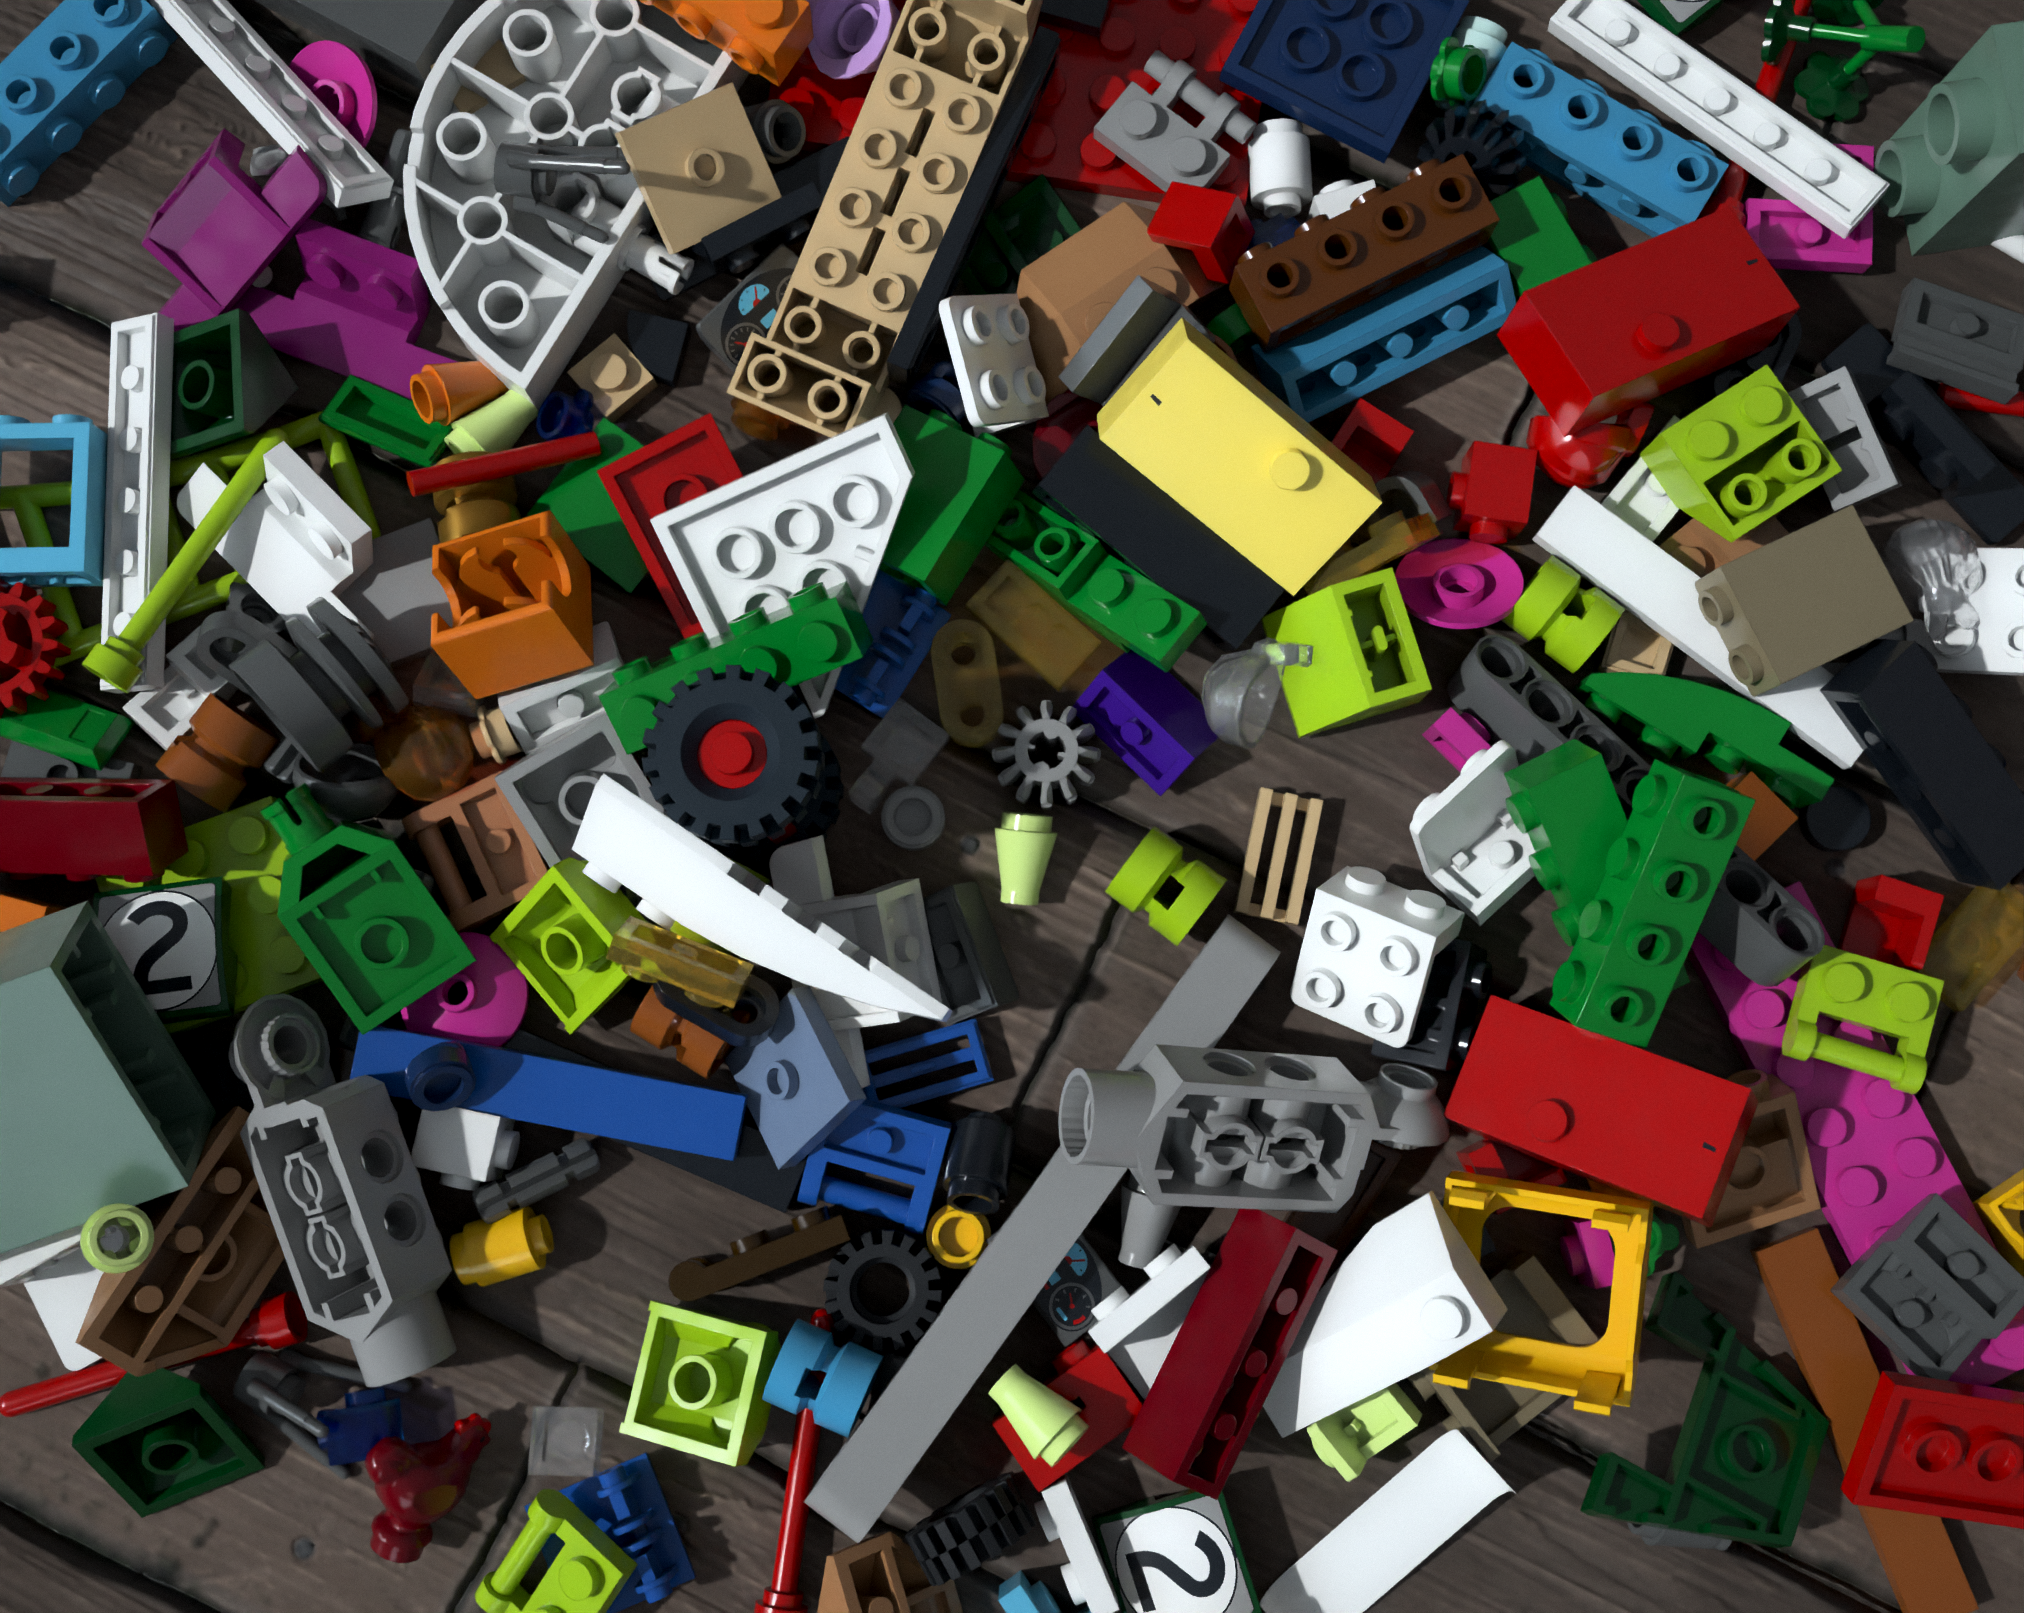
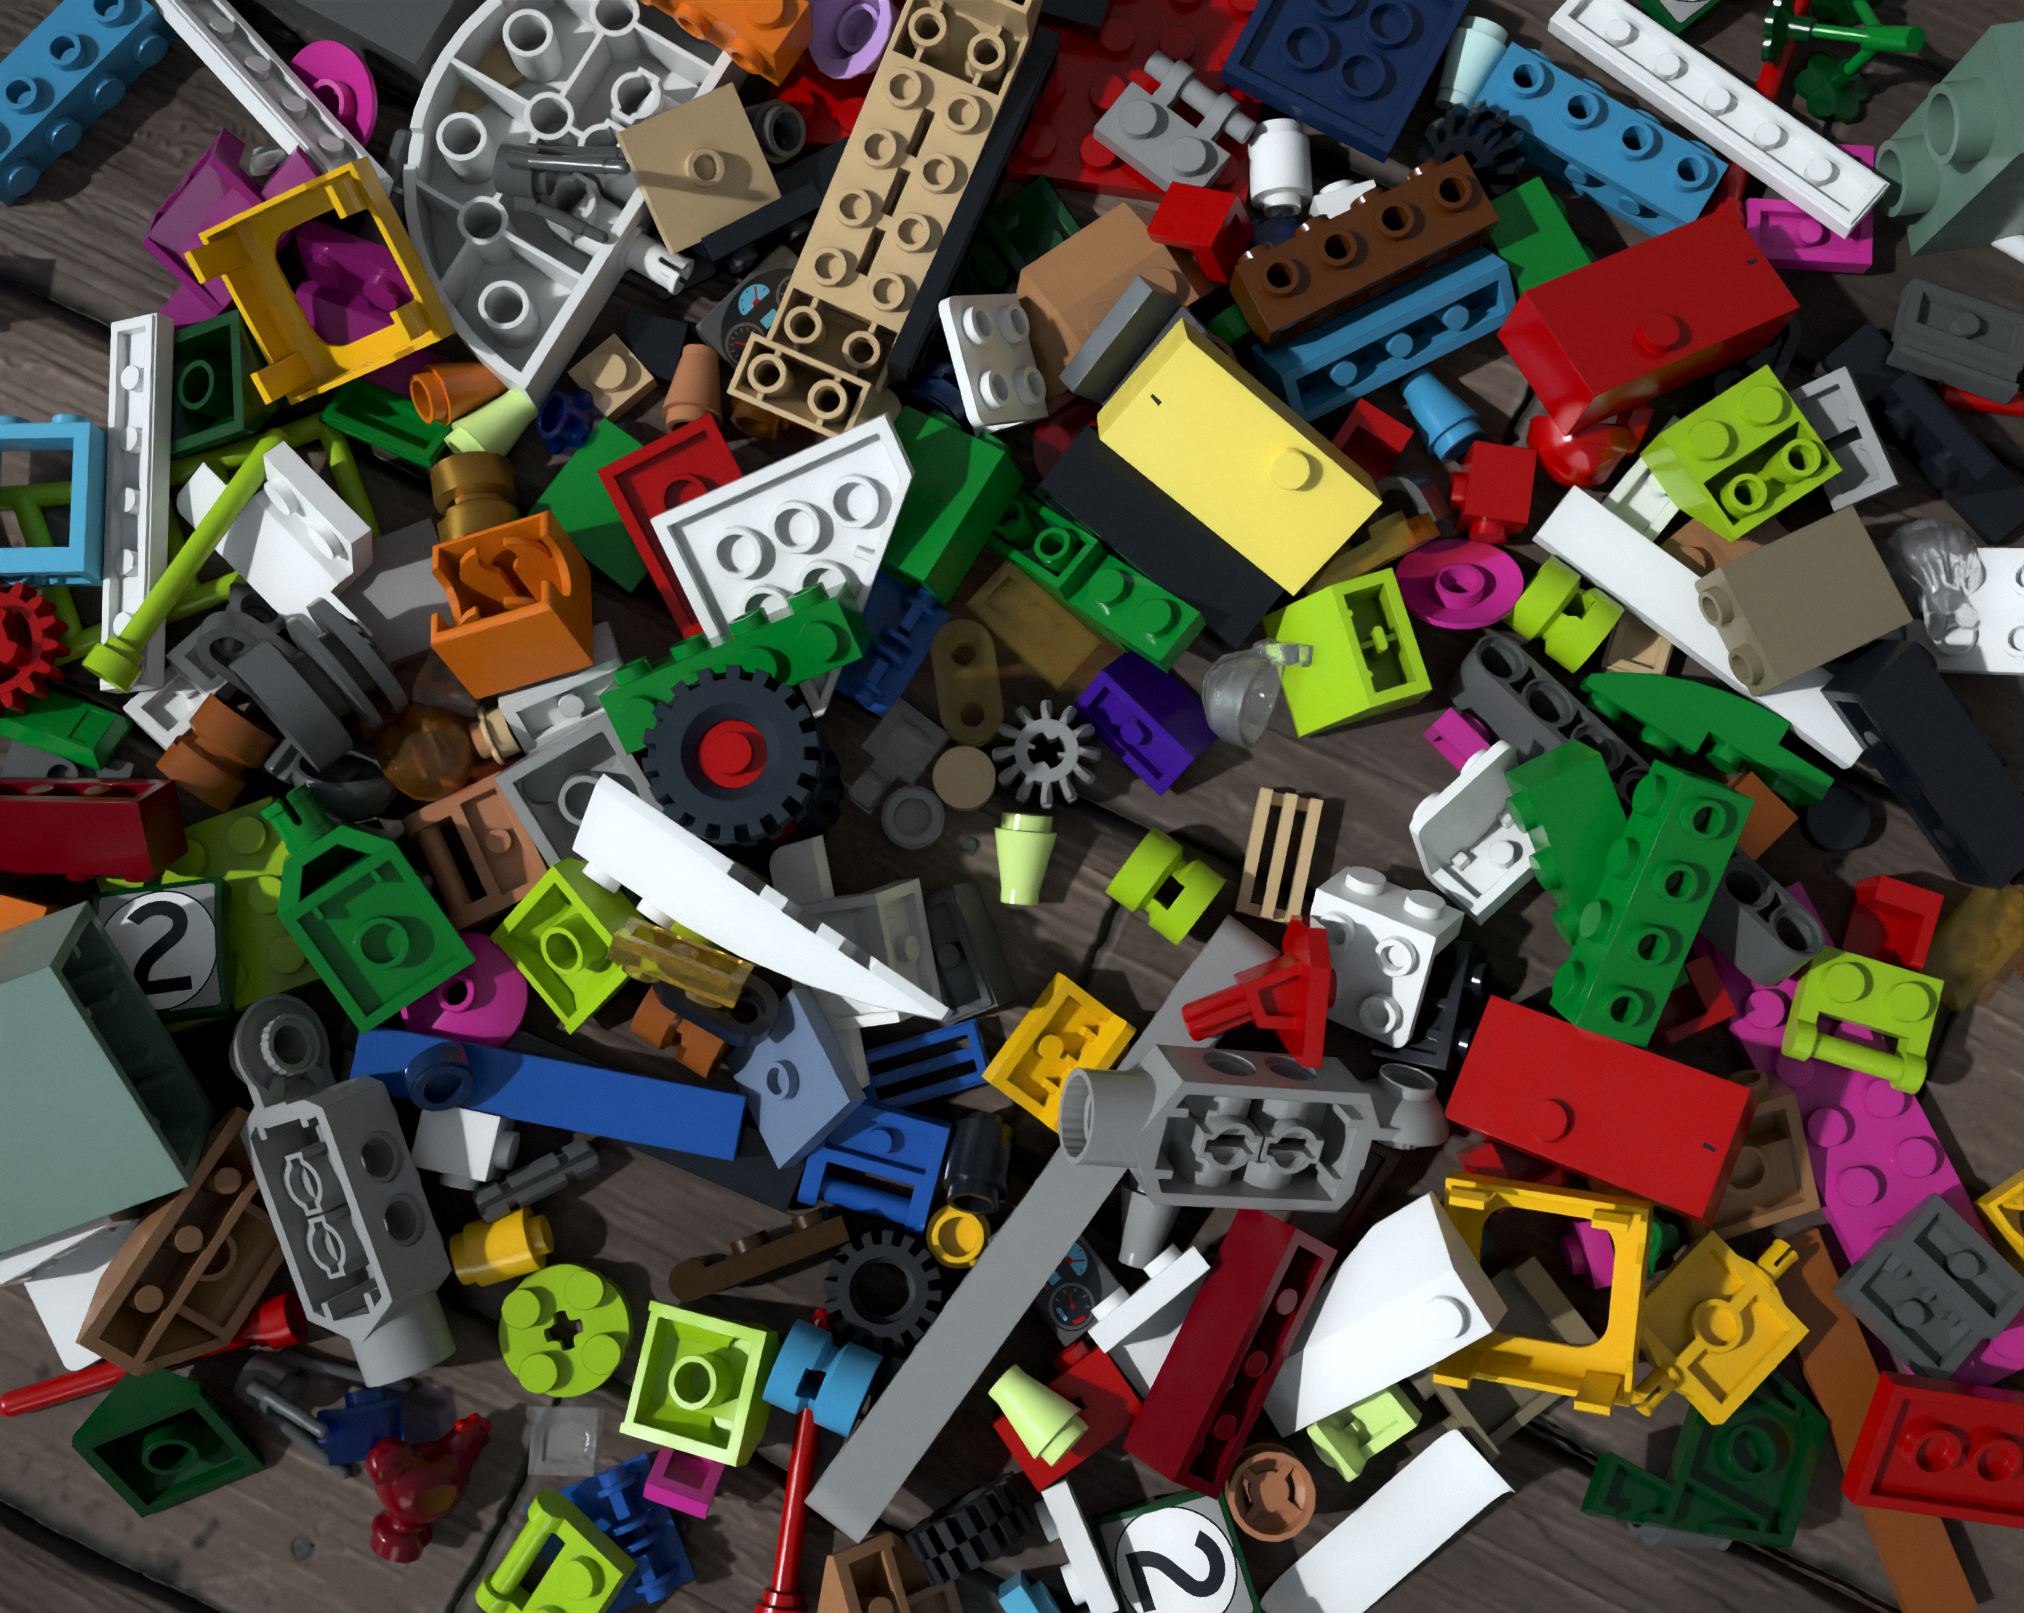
yellowish green cone [80,1203,154,1274] -> none
red bar [406,431,601,497] -> none
green plate [1430,36,1487,106] -> none
none -> yellow piece [184,156,456,406]
none -> lime plate [499,1262,634,1398]
none -> dark pink plate [642,1445,727,1519]
none -> nougat cone [661,344,723,433]
none -> tan tile [932,746,996,811]
none -> yellow bracket [981,972,1136,1134]
none -> red piece [1181,915,1337,1068]
none -> nougat wheel [1222,1436,1316,1542]
none -> dark azure cone [1399,368,1484,464]
none -> yellow plate [1631,1230,1810,1425]
none -> red panel [1647,954,1737,1048]

